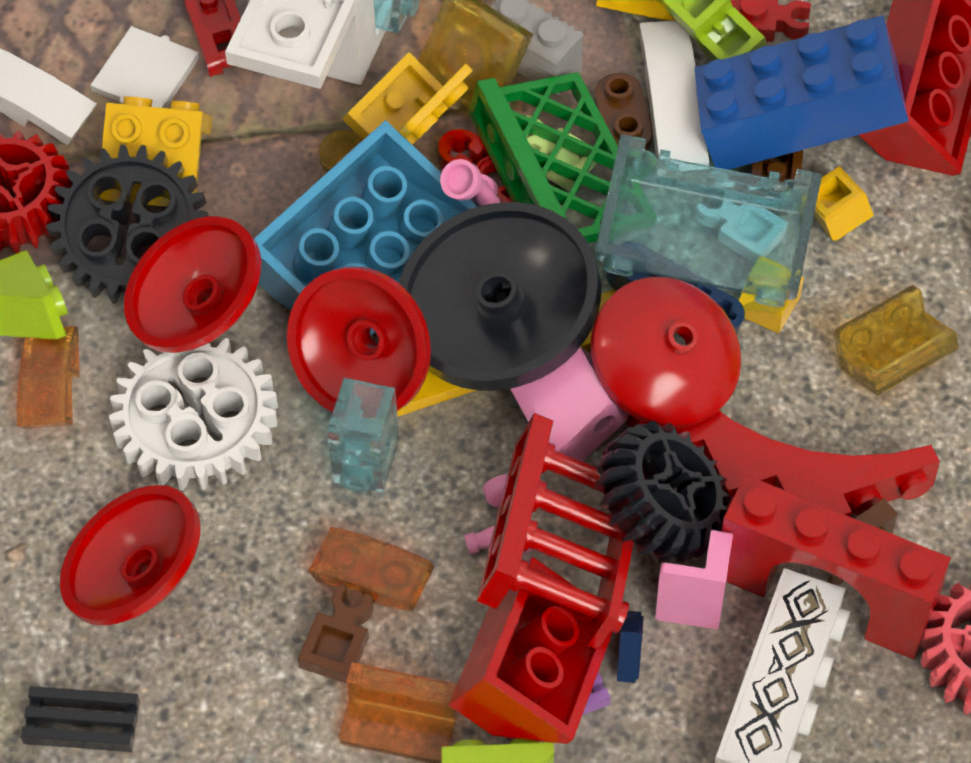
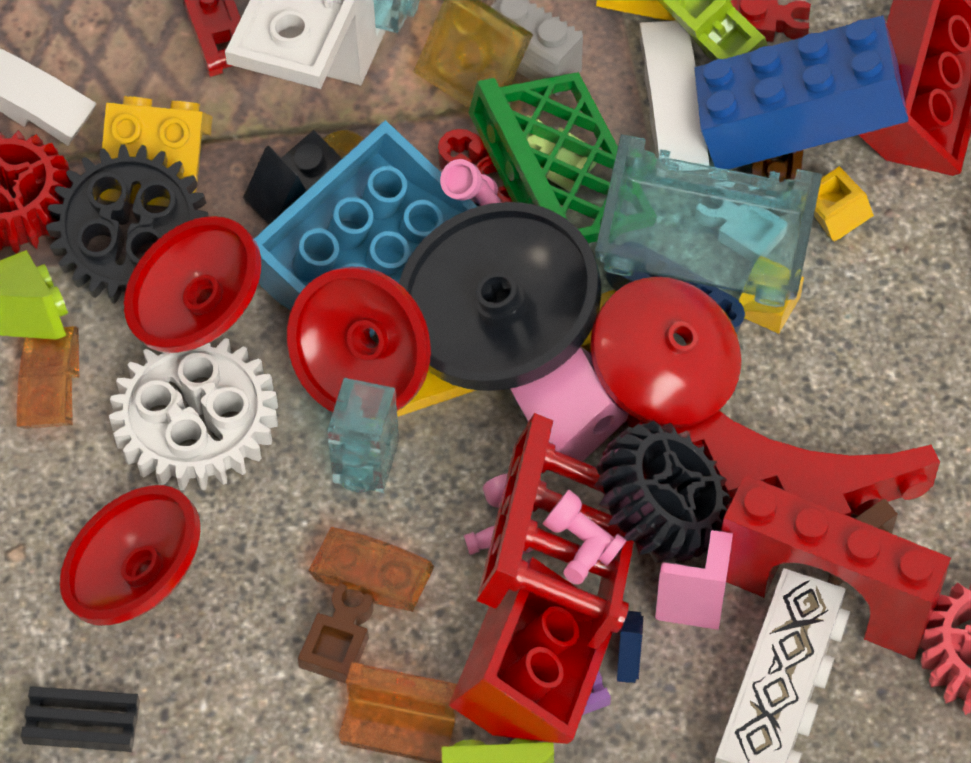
white piece [90,26,200,108] -> none
yellow bracket [342,52,473,145] -> none
reddish brown plate [595,73,652,161] -> none
clear yellow bracket [834,285,959,396] -> none
none -> black slope [243,130,343,225]
none -> bright pink piece [542,489,626,584]

